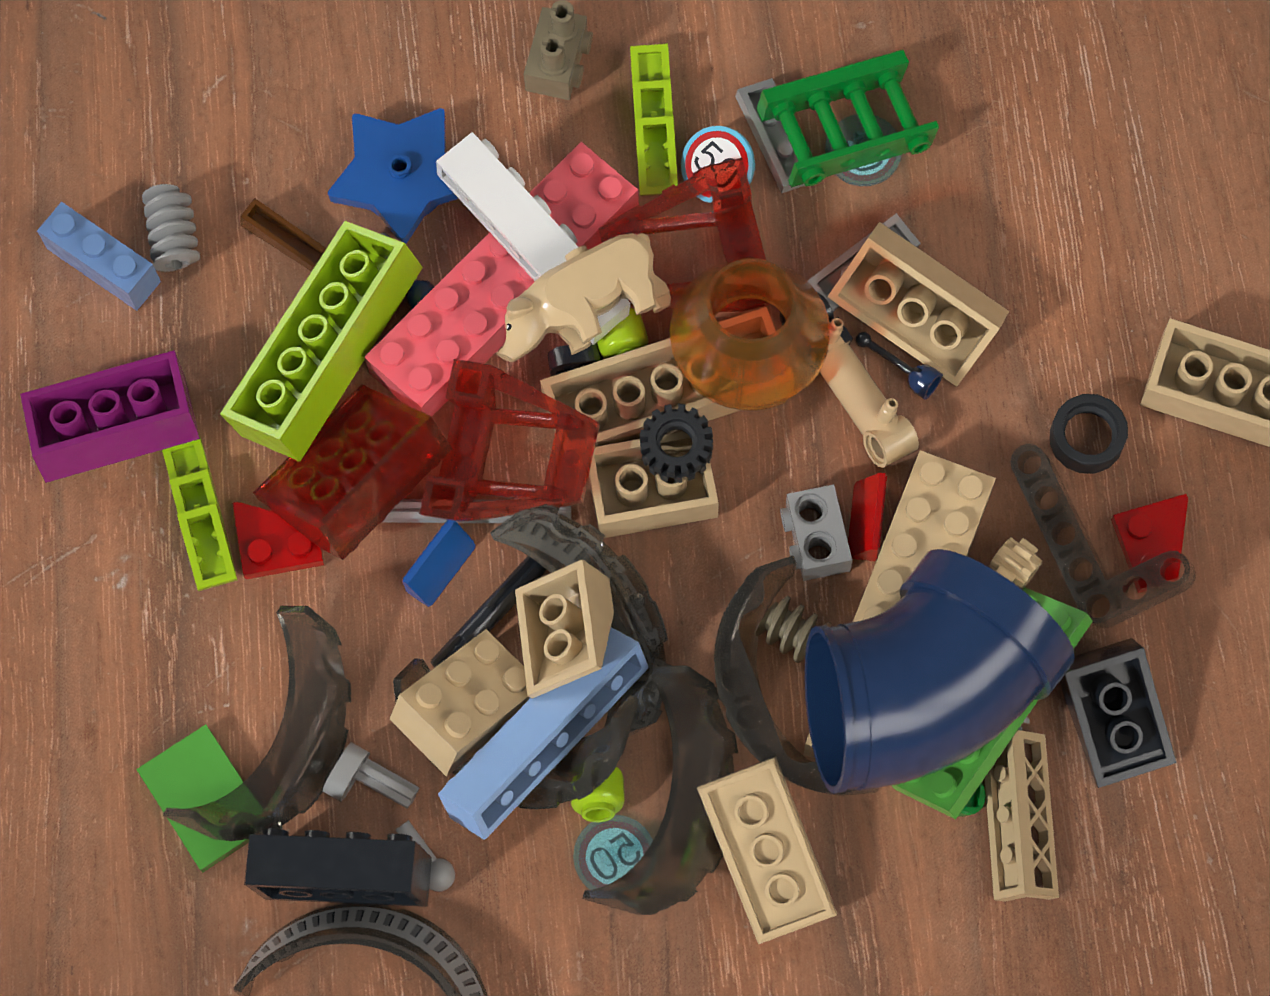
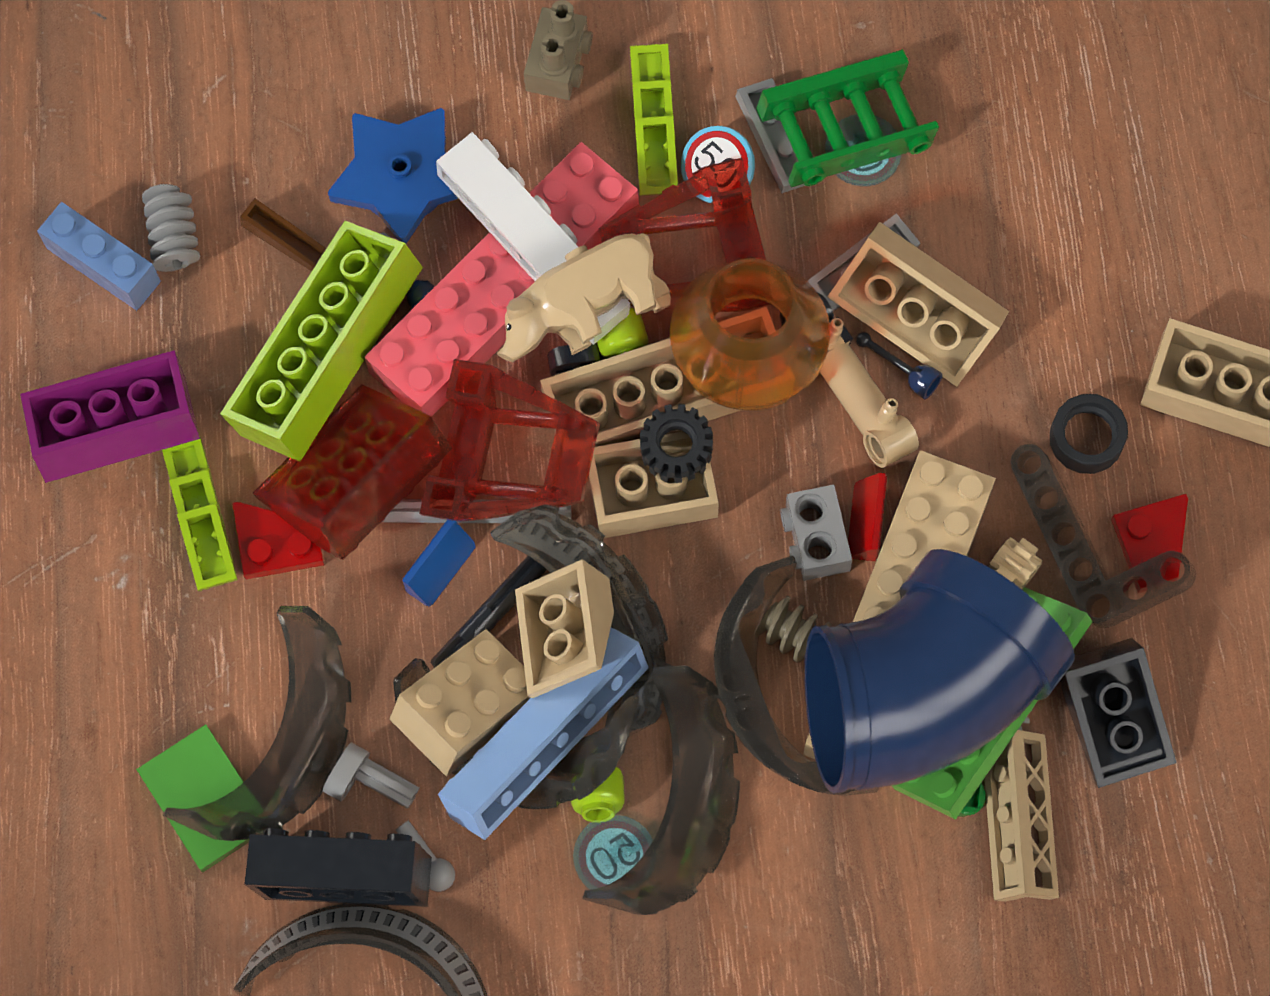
tan tile [697,757,837,944] -> none

